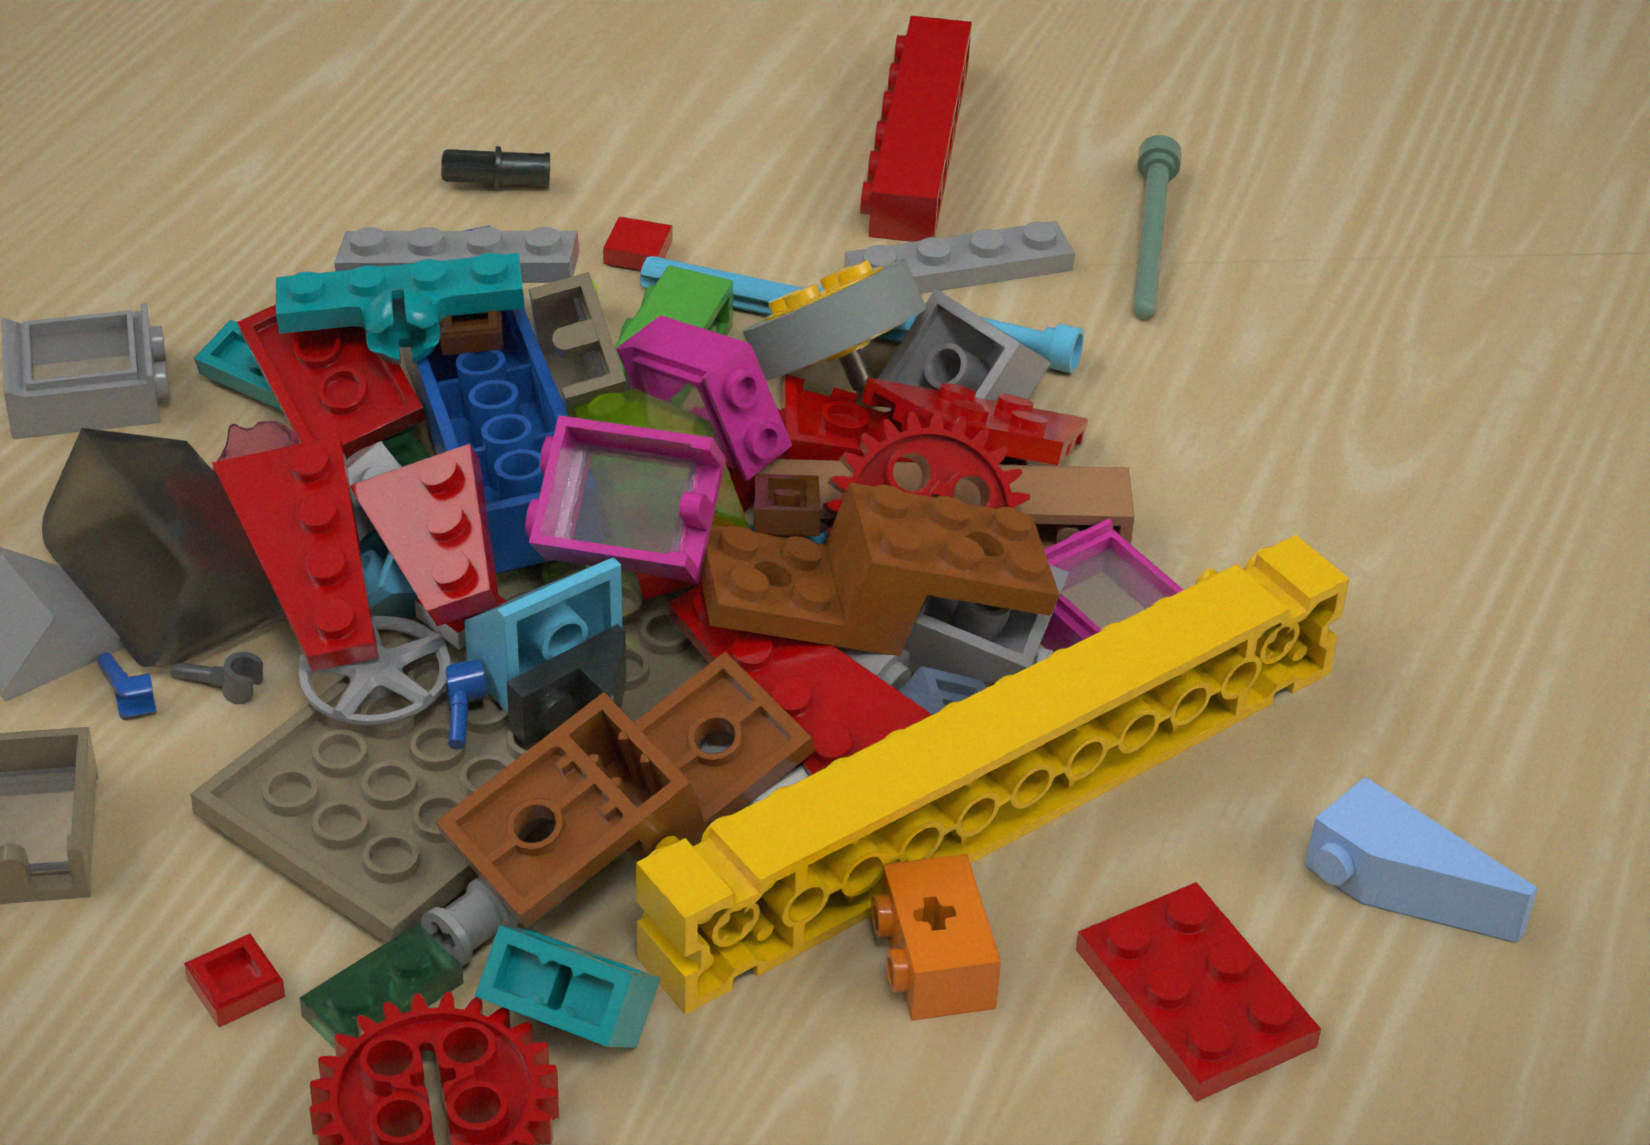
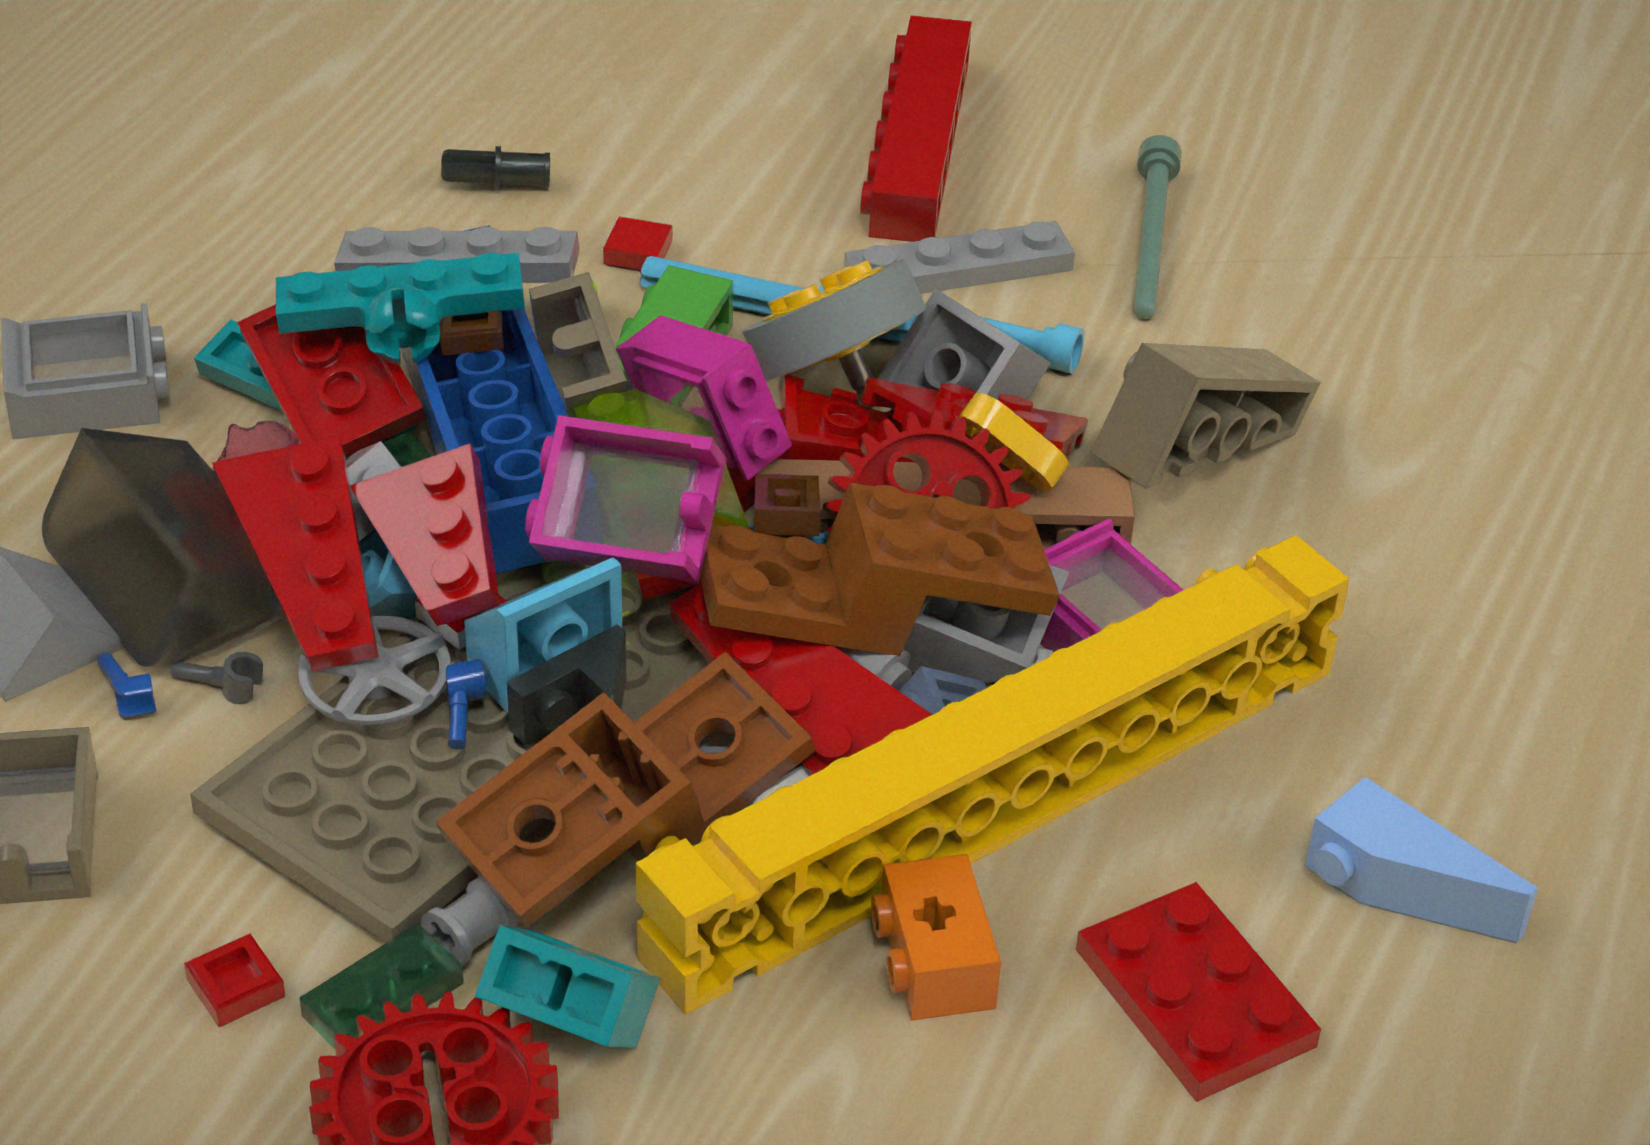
none -> yellow beam [958,393,1070,492]
none -> dark tan wedge [1090,343,1321,489]

